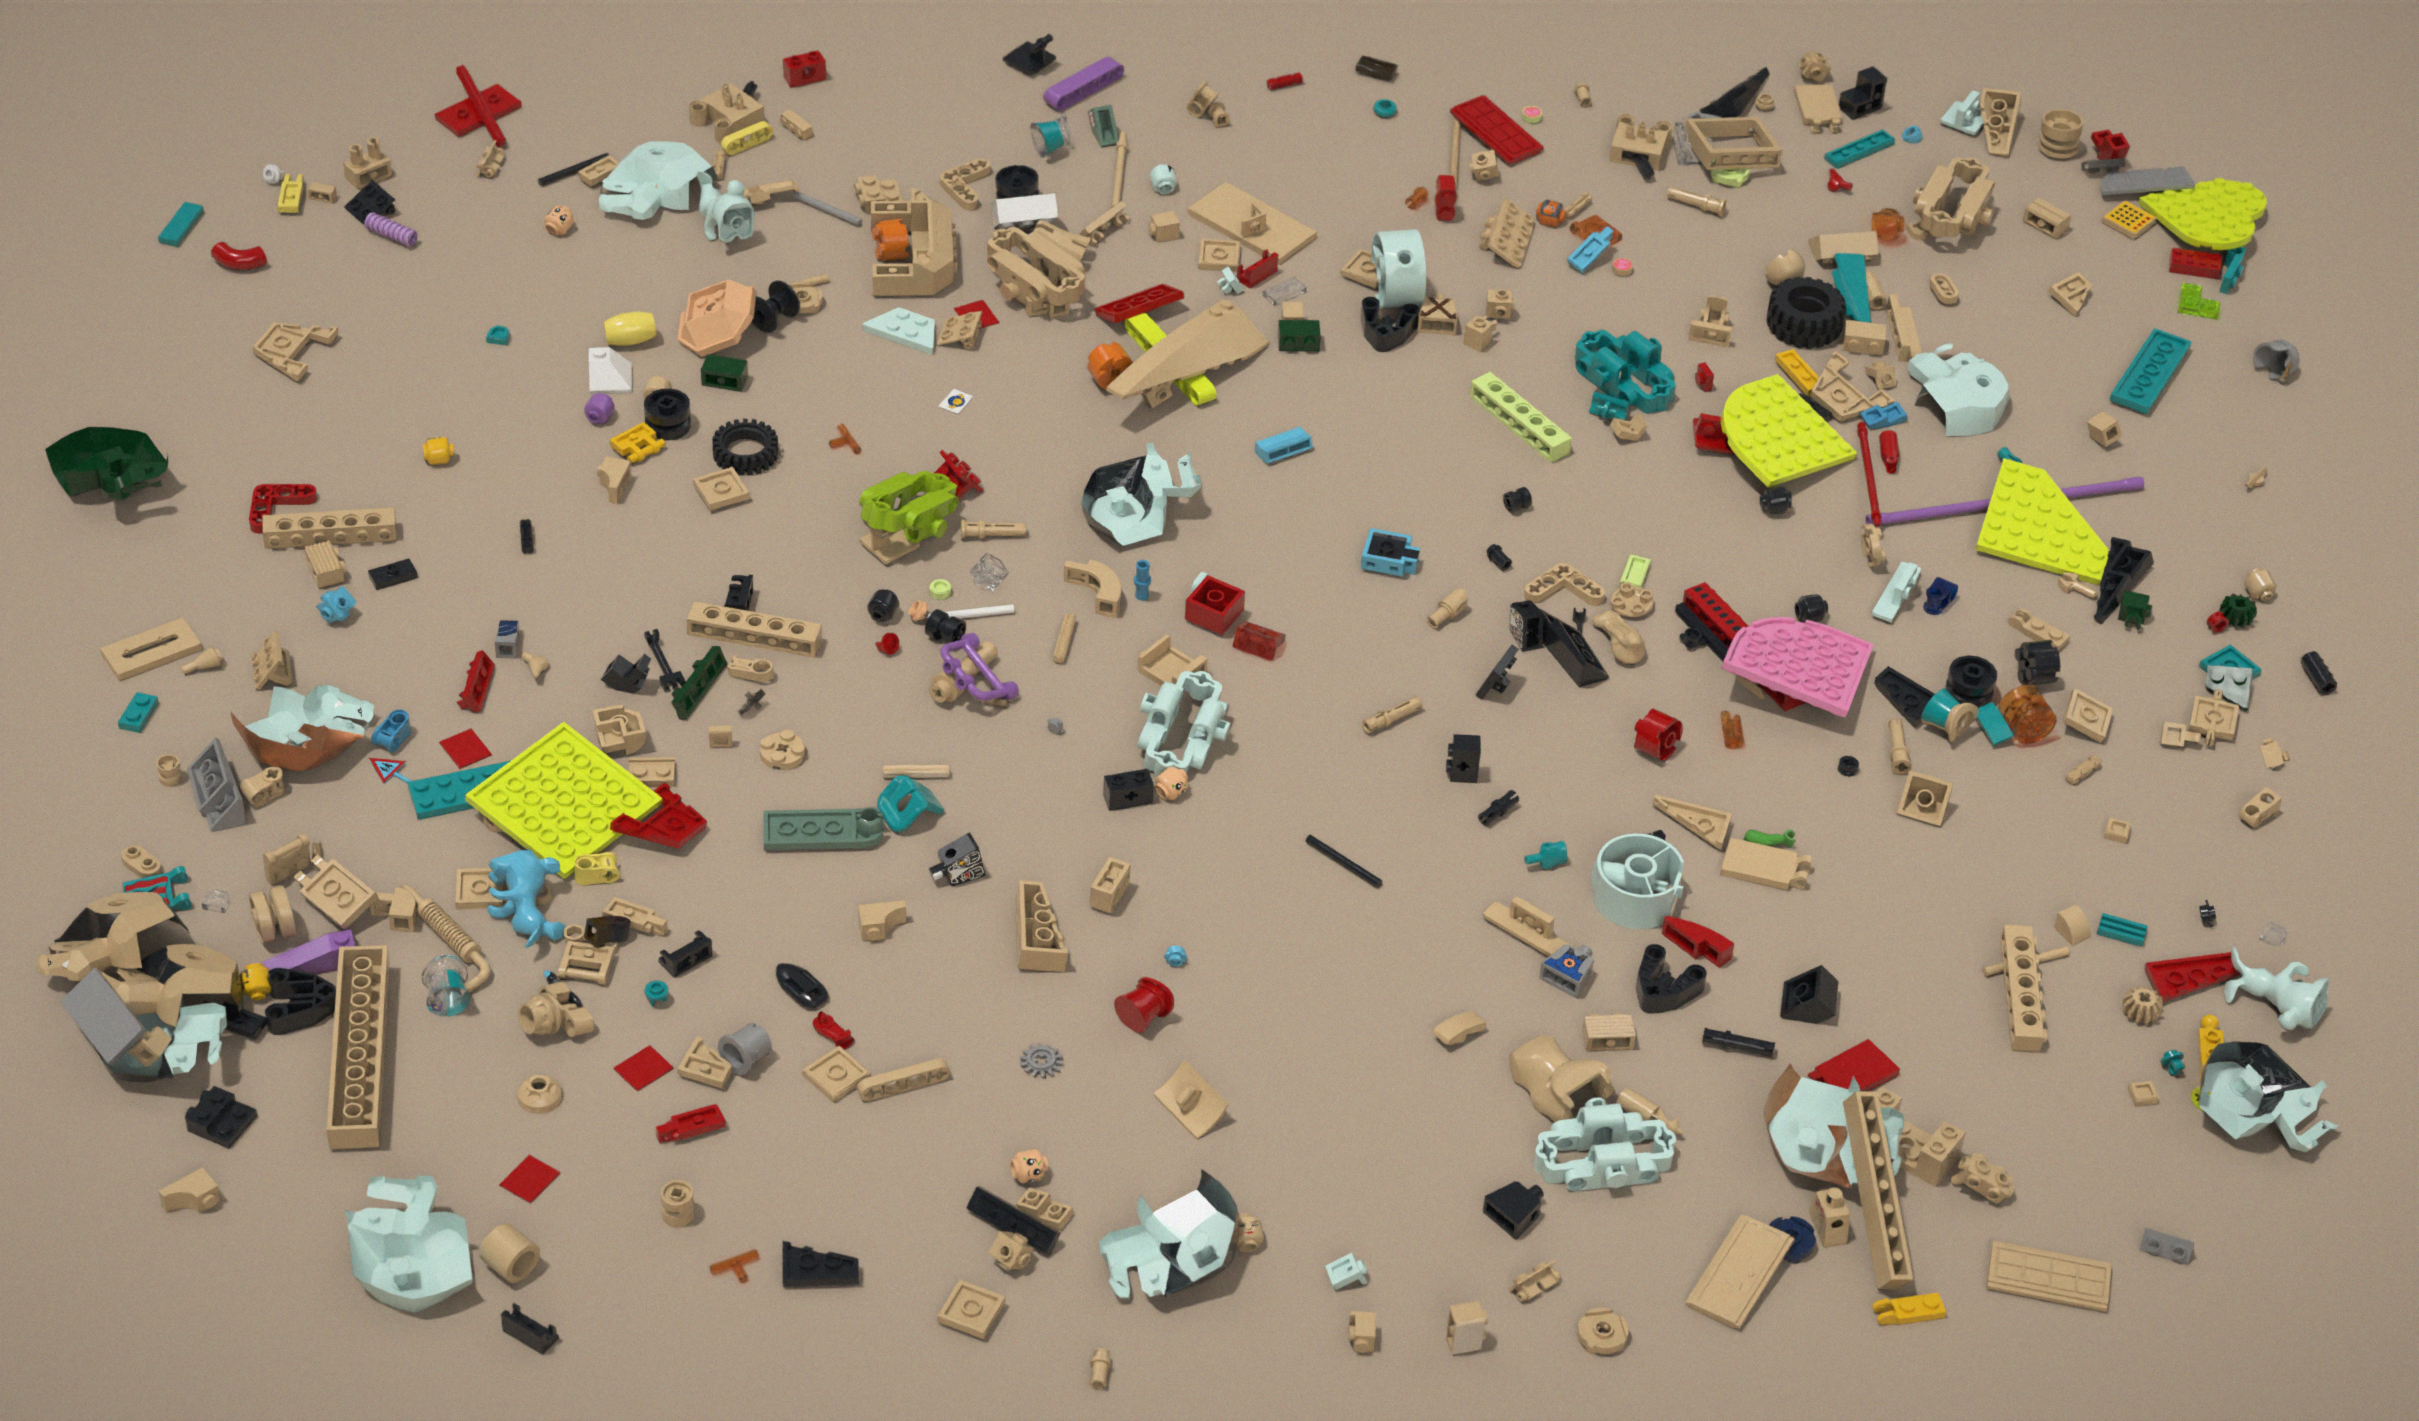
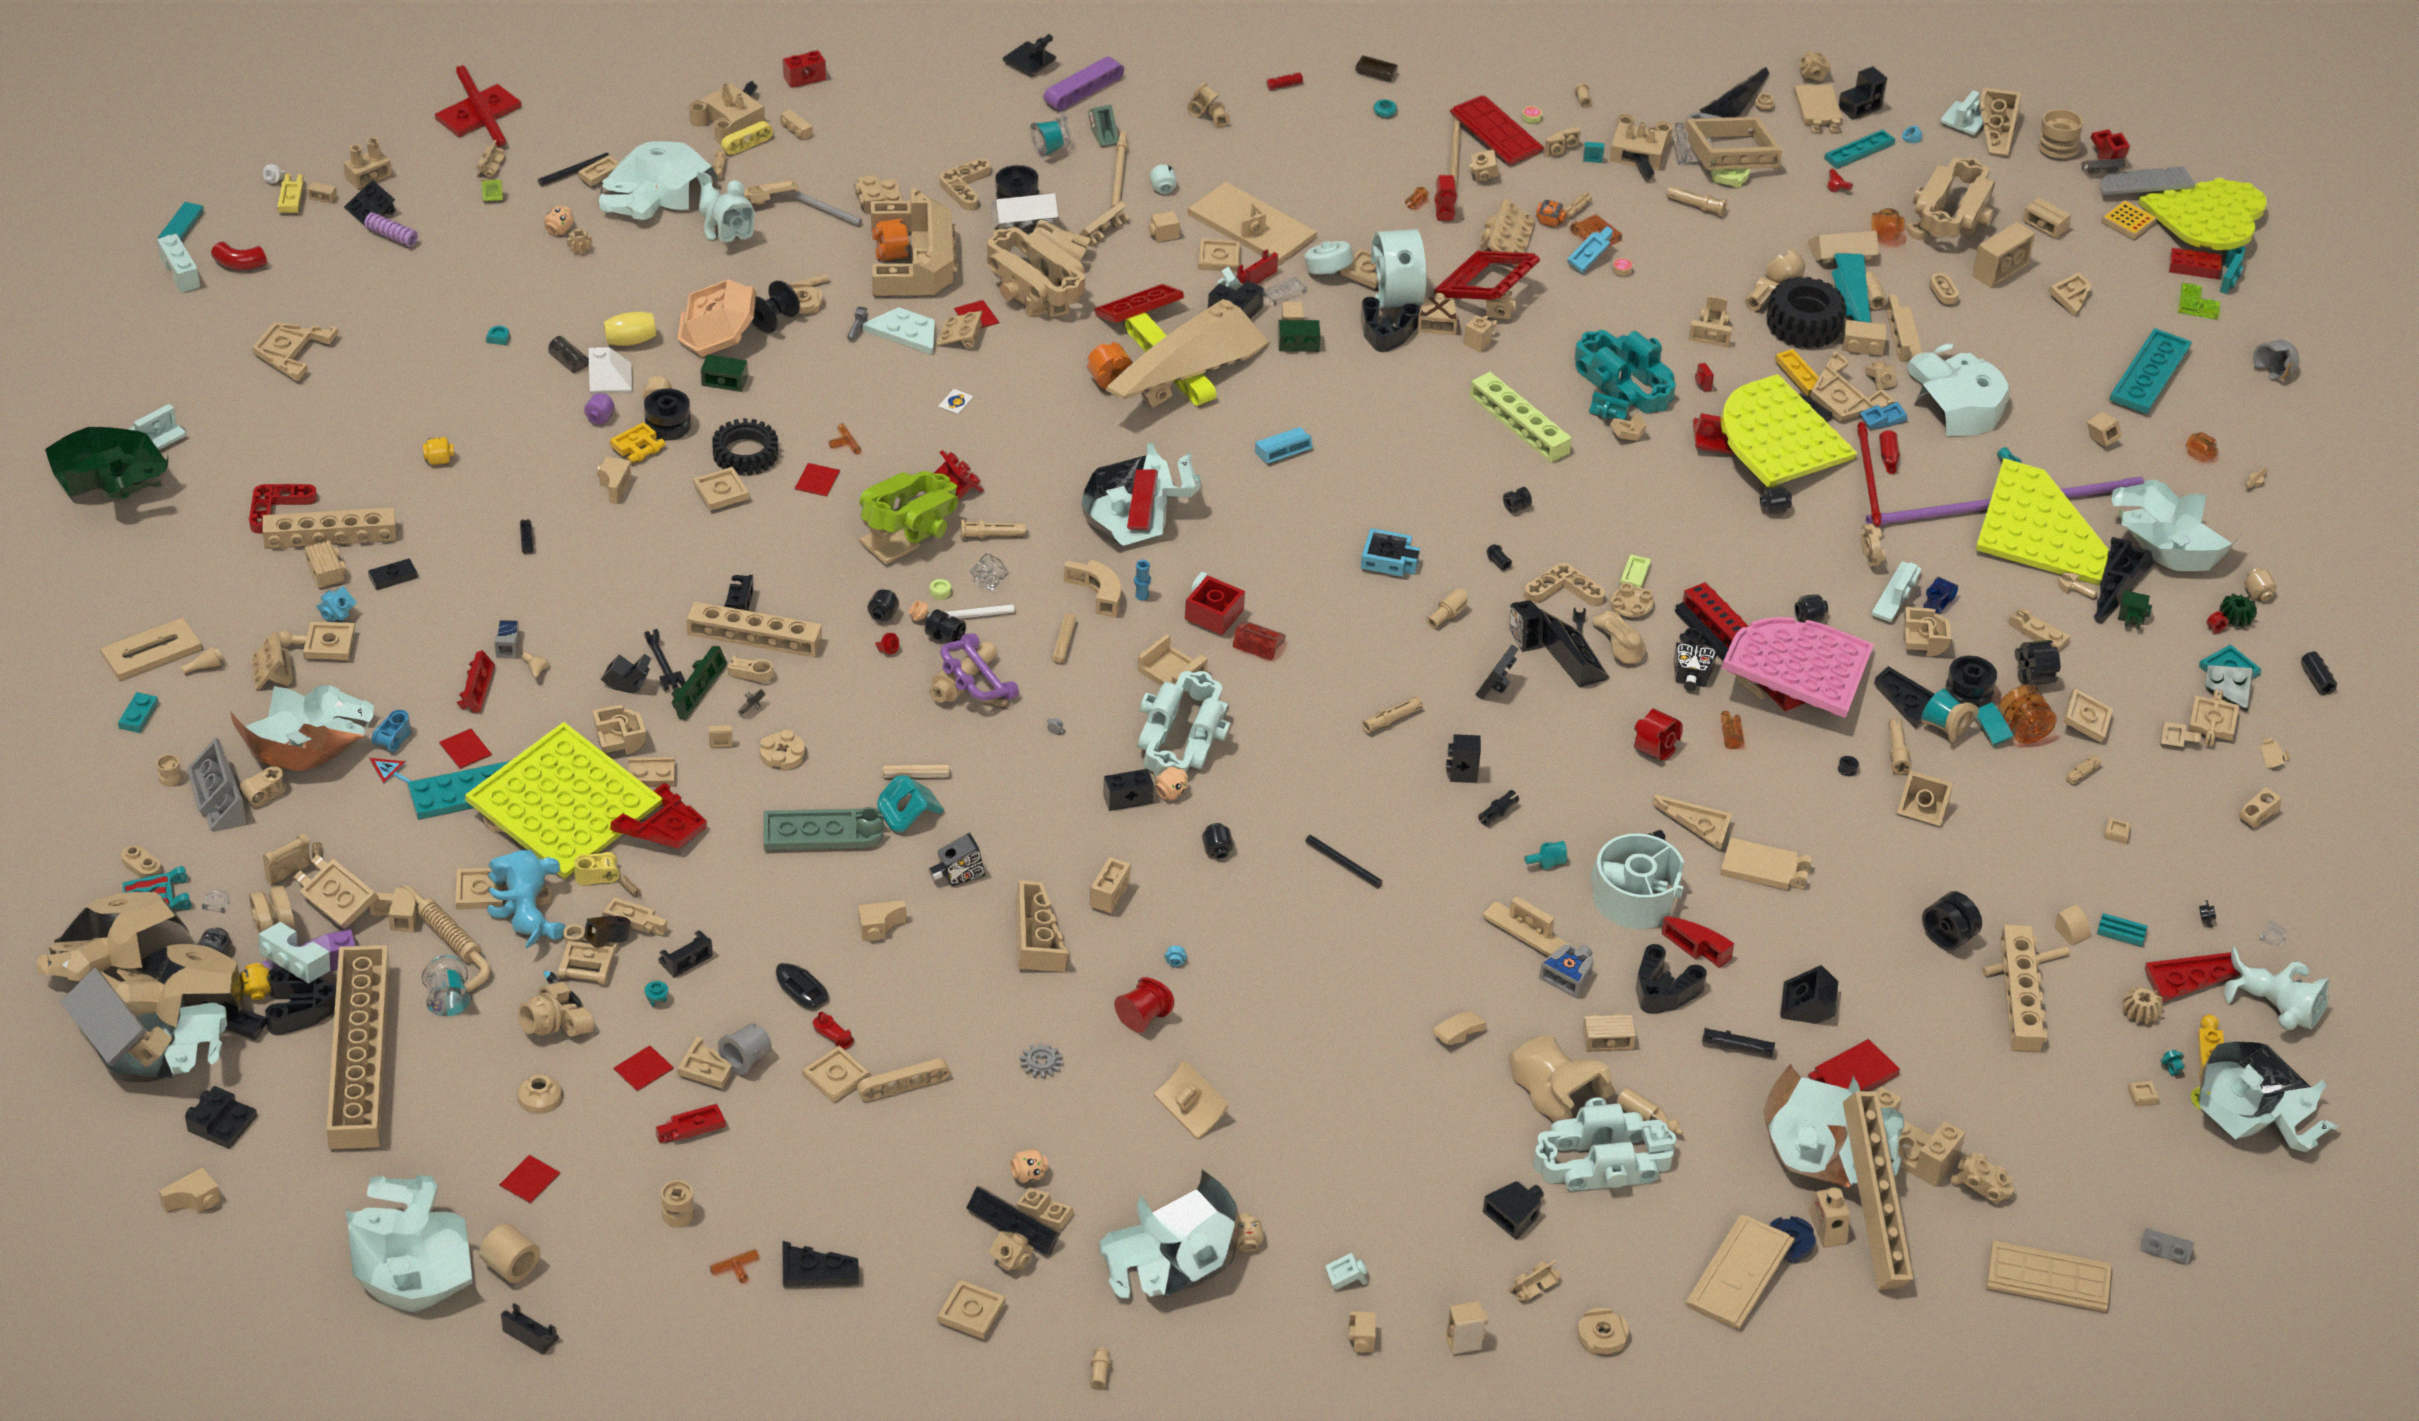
bright green arm [1743,829,1795,847] -> none
yellow hinge [1872,1293,1946,1325] -> none
none -> light aqua bracket [129,404,186,450]
none -> light aqua arch [157,234,200,293]
none -> head [197,927,232,955]
none -> light aqua arch [258,922,330,983]
none -> tan plate [279,621,355,660]
none -> lime tile [481,179,503,201]
none -> clear smoke brick [548,336,589,374]
none -> tan gear [567,229,592,254]
none -> tan piece [619,874,642,899]
none -> red window [795,463,840,497]
none -> flat silver bar [847,306,869,341]
none -> red tile [1127,469,1158,530]
none -> black head [1202,823,1234,859]
none -> black brick [1208,281,1264,319]
none -> light aqua wheel [1304,241,1354,275]
none -> red hinge [1434,251,1540,300]
none -> tan slope [1544,127,1581,157]
none -> teal tile [1583,142,1604,163]
none -> light aqua tile [1642,1123,1673,1153]
none -> black torso [1674,642,1718,691]
none -> tan piece [1745,276,1779,312]
none -> tan brick [1903,607,1951,657]
none -> black wheel [1922,891,1982,951]
none -> tan brick [1972,222,2035,288]
none -> light aqua piece [2111,479,2244,571]
none -> clear orange head [2186,432,2218,462]

